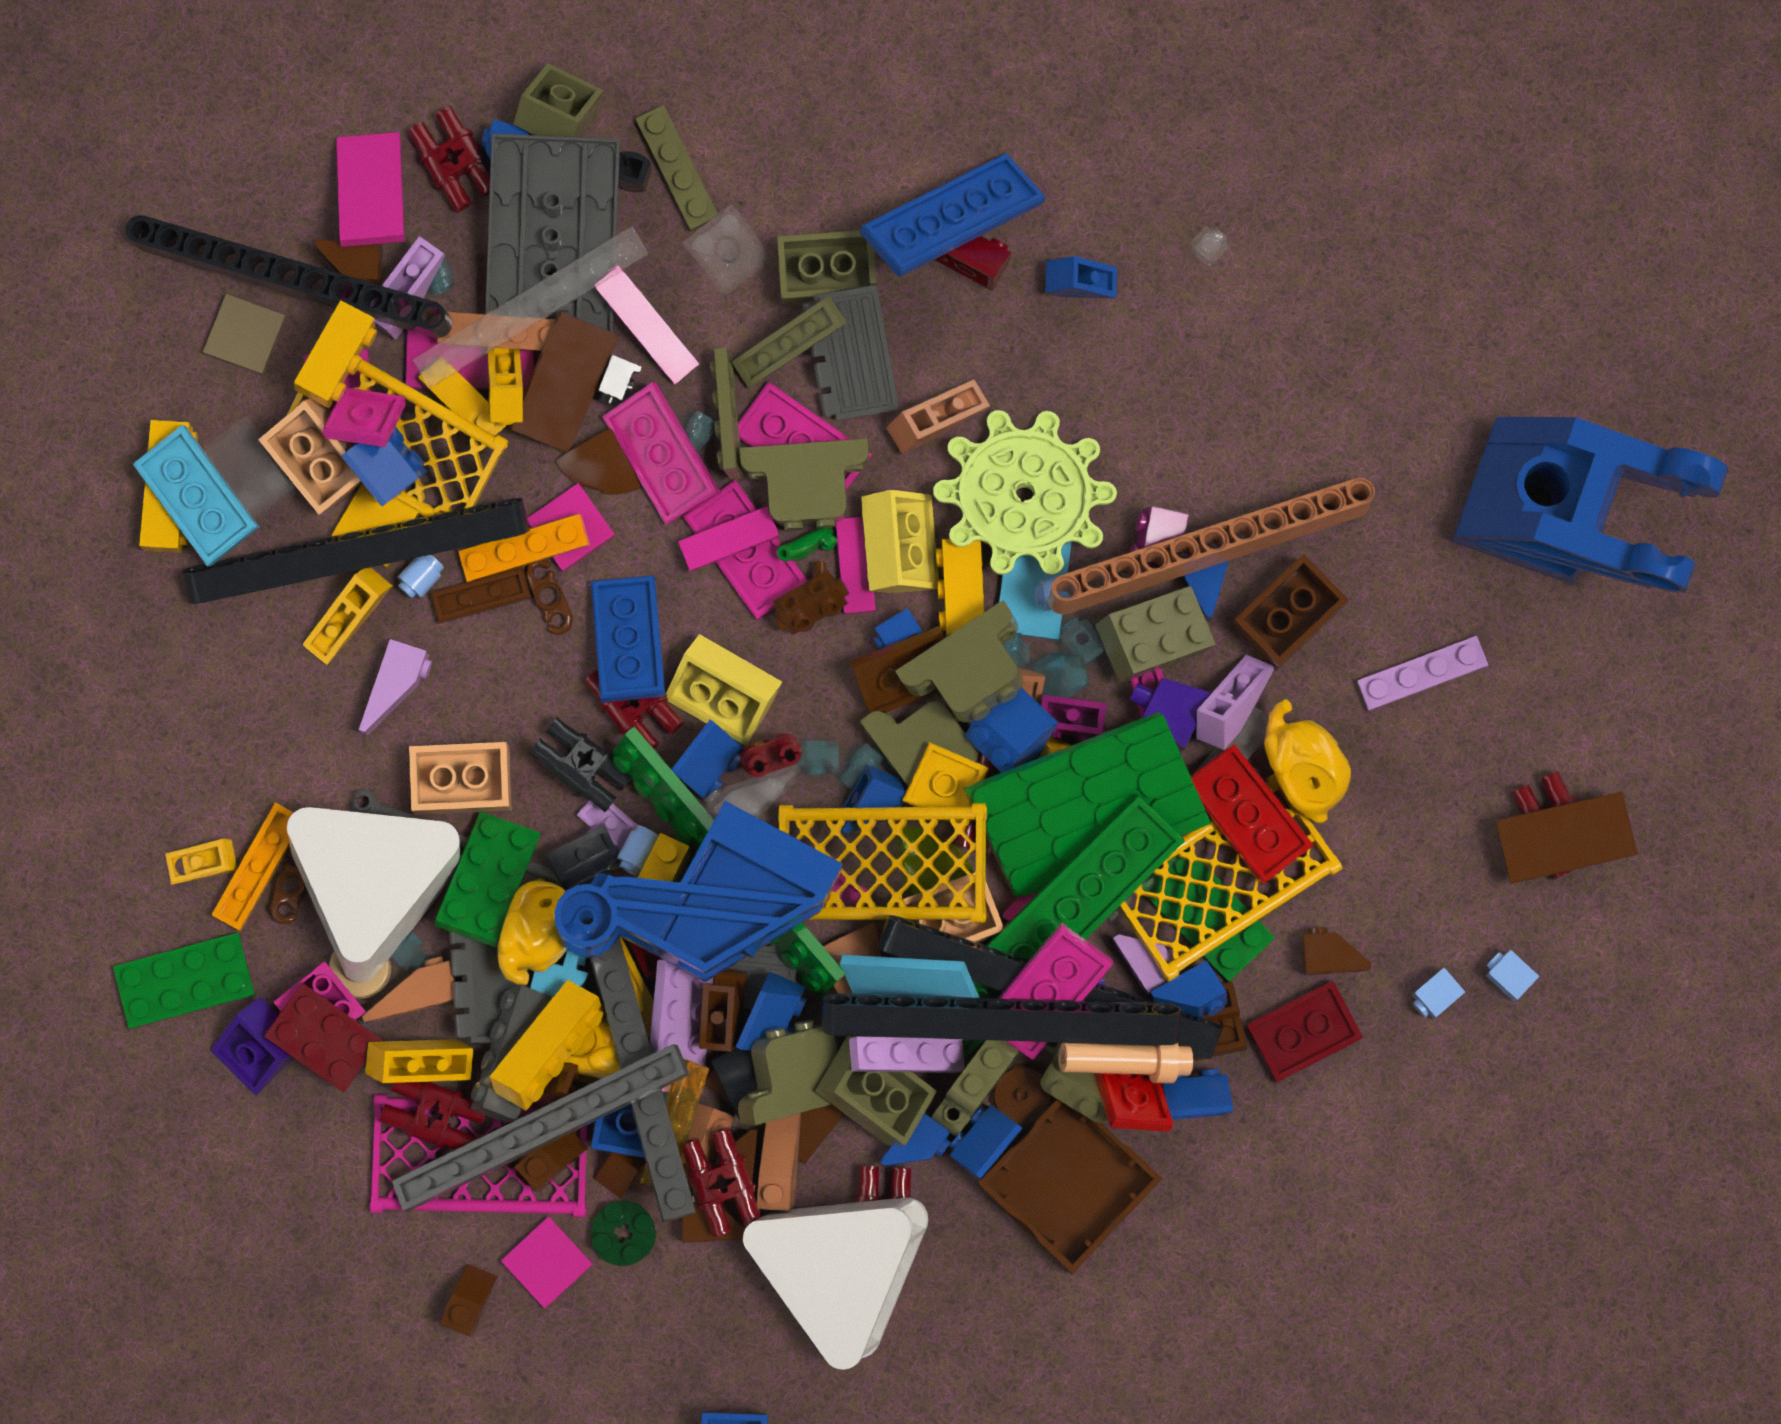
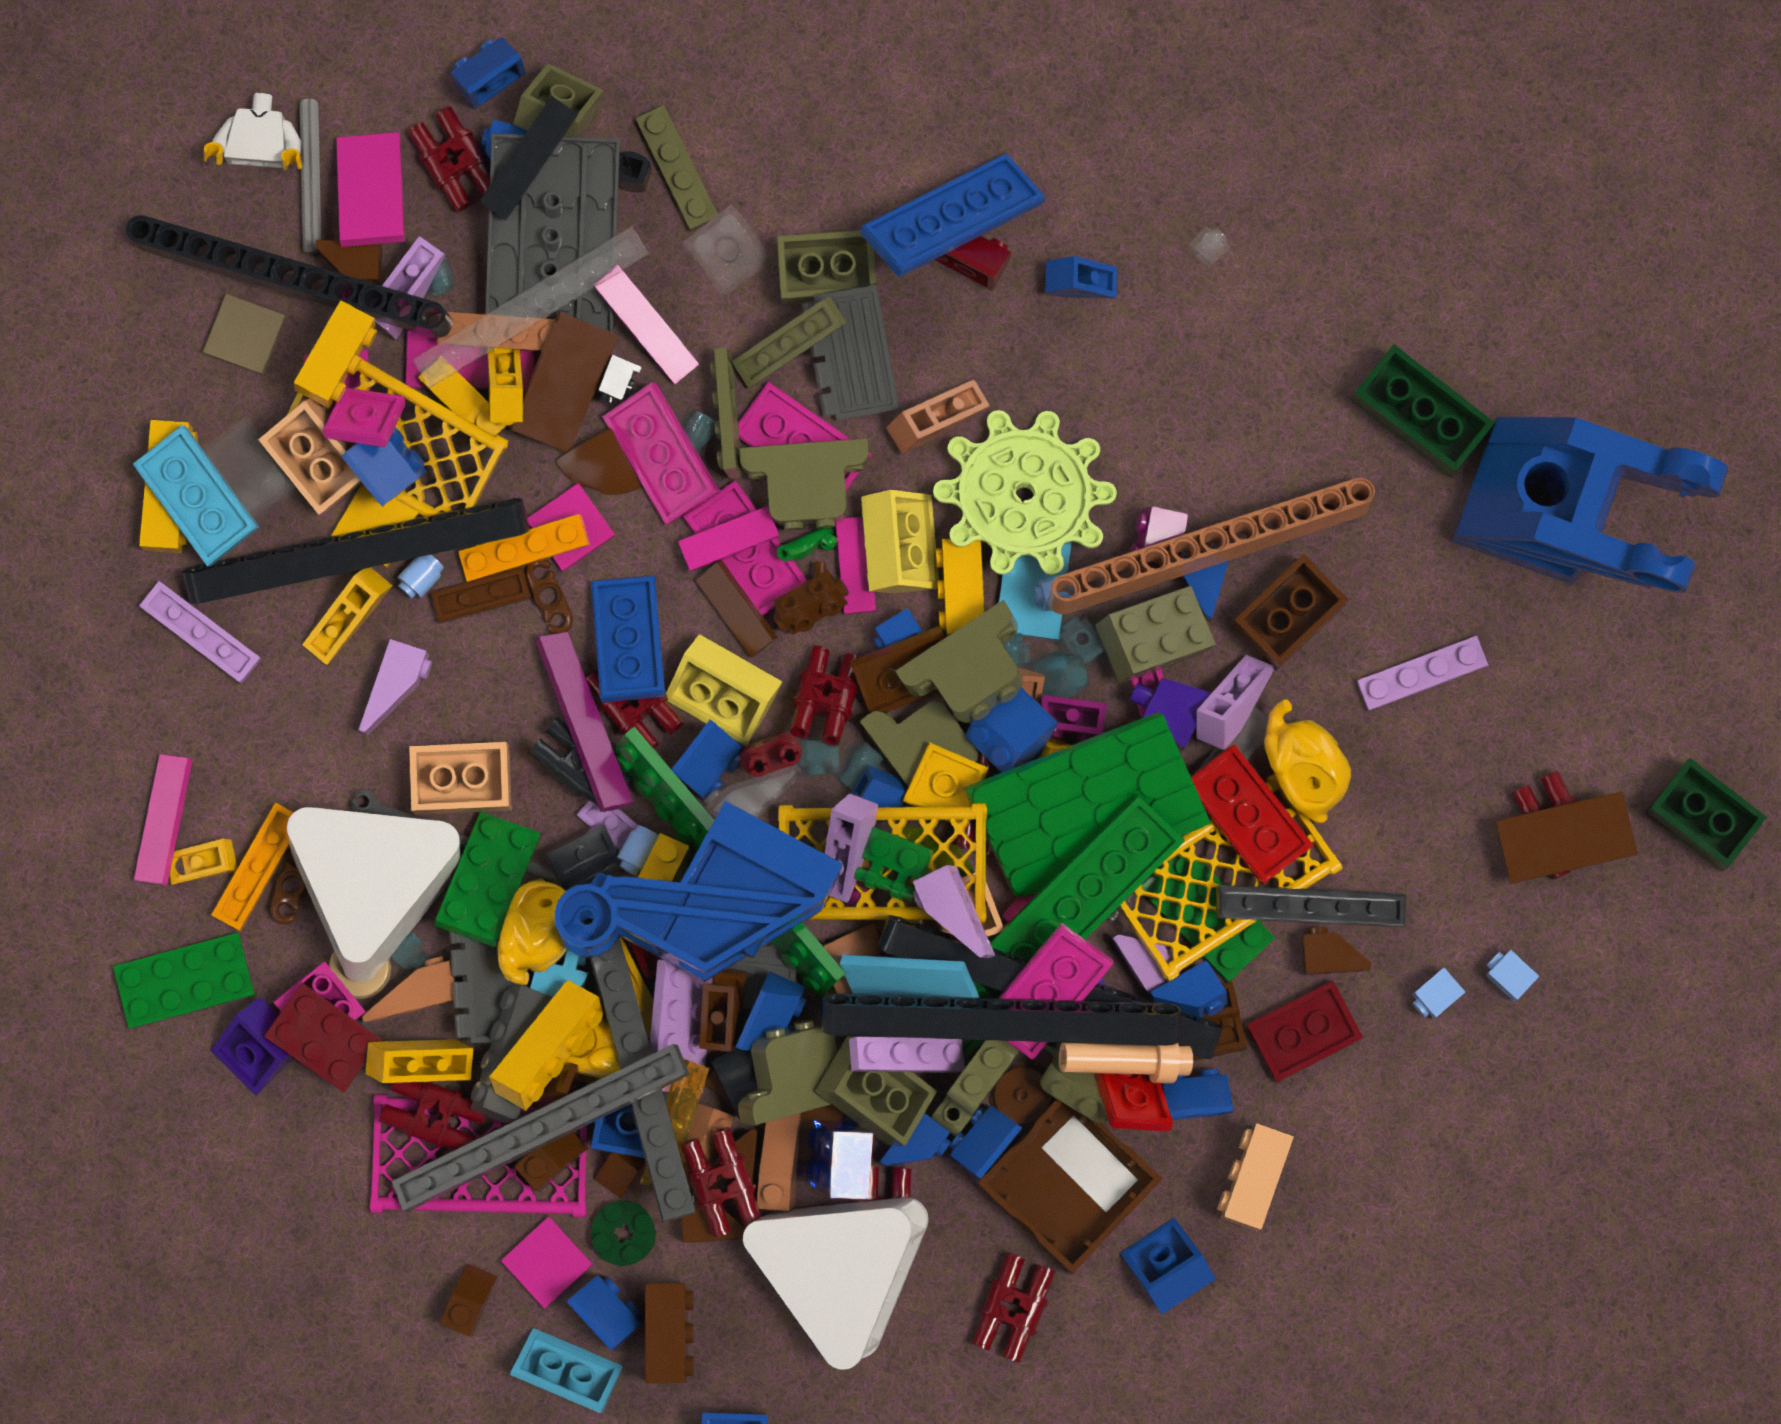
none -> dark pink tile [134,754,193,886]
none -> lavender plate [139,581,261,684]
none -> torso [203,93,302,170]
none -> light grey axle [300,99,321,254]
none -> blue slope [450,37,526,110]
none -> black tile [480,96,579,220]
none -> medium azure slope [510,1328,623,1413]
none -> magenta tile [536,632,633,812]
none -> blue slope [567,1275,643,1351]
none -> reddish brown brick [645,1283,694,1383]
none -> reddish brown tile [695,560,778,658]
none -> dark red pin [790,646,859,746]
none -> clear blue brick [806,1120,873,1199]
none -> lavender slope [824,793,878,903]
none -> green plate [854,827,934,902]
none -> lavender slope [913,865,995,958]
none -> dark red pin [972,1252,1056,1363]
none -> white sticker [1042,1116,1138,1212]
none -> blue slope [1120,1218,1216,1315]
none -> black tile [1216,885,1406,927]
none -> light nougat brick [1217,1123,1294,1232]
none -> dark green brick [1351,344,1495,479]
none -> dark green brick [1645,758,1767,872]

